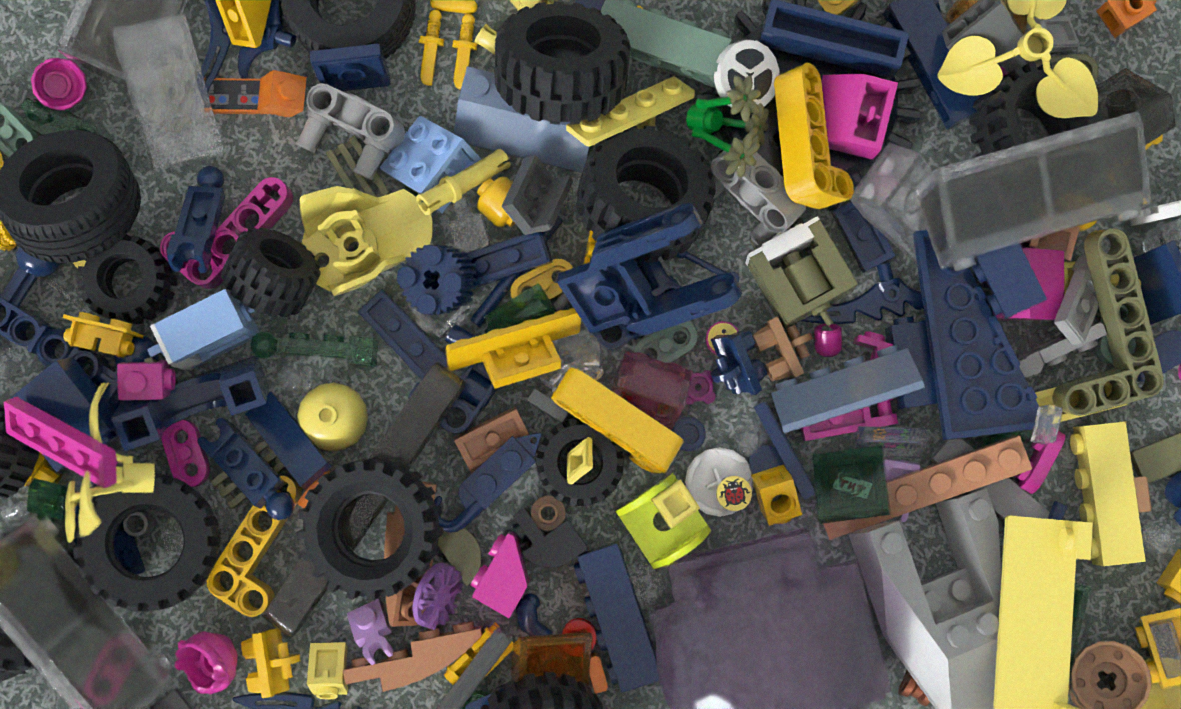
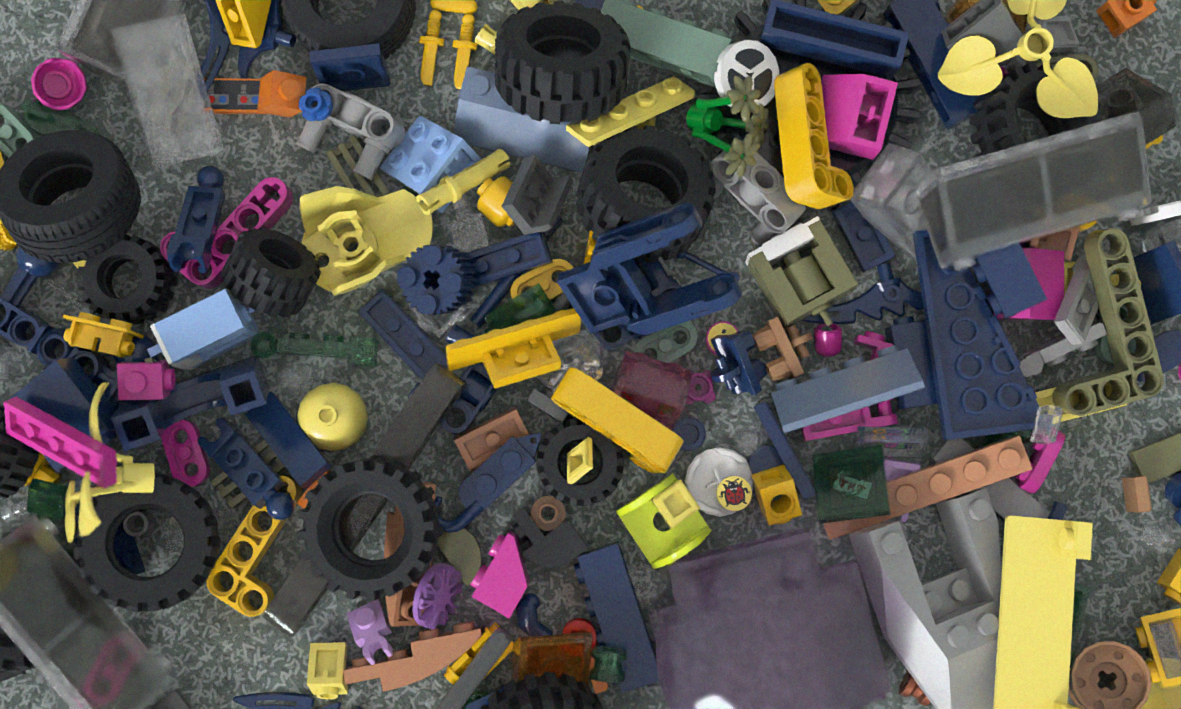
dark pink hair [175,631,238,694] -> none
yellow hips [241,627,301,698] -> none
light yellow brick [1070,421,1146,566] -> none
none -> blue plate [299,87,333,121]
none -> clear green wheel [590,646,627,683]

